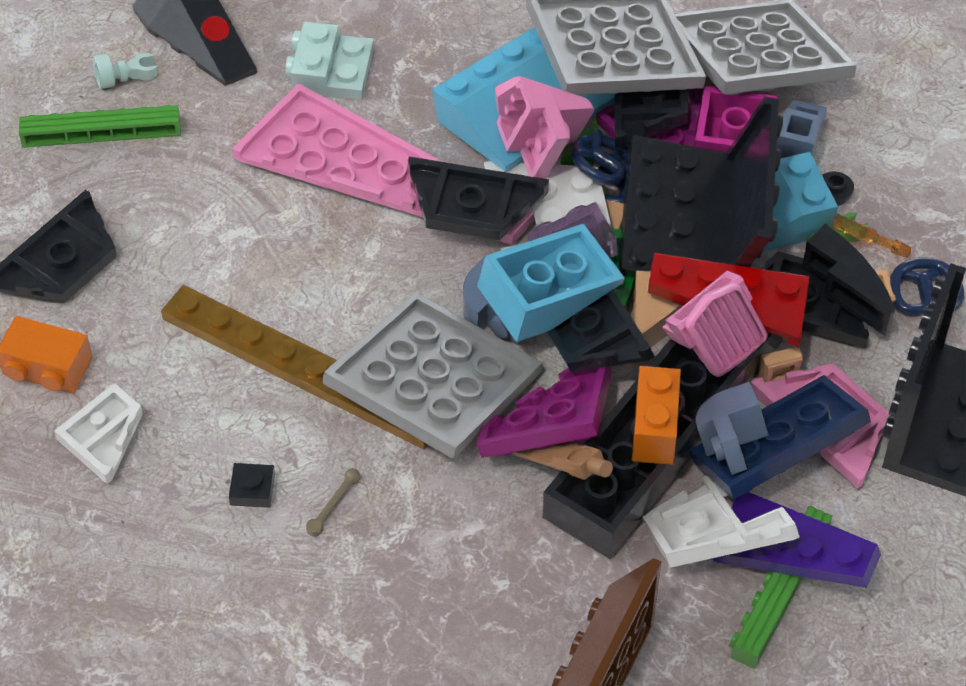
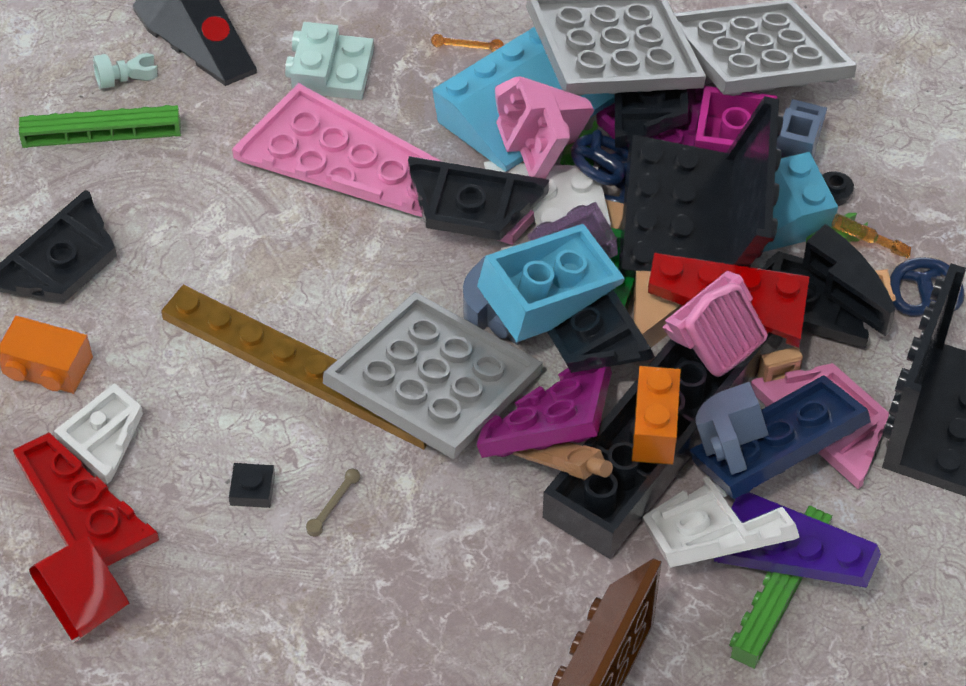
none -> red wing [13,432,159,566]
none -> red piece [29,535,130,643]
none -> clear orange hinge [431,33,504,52]

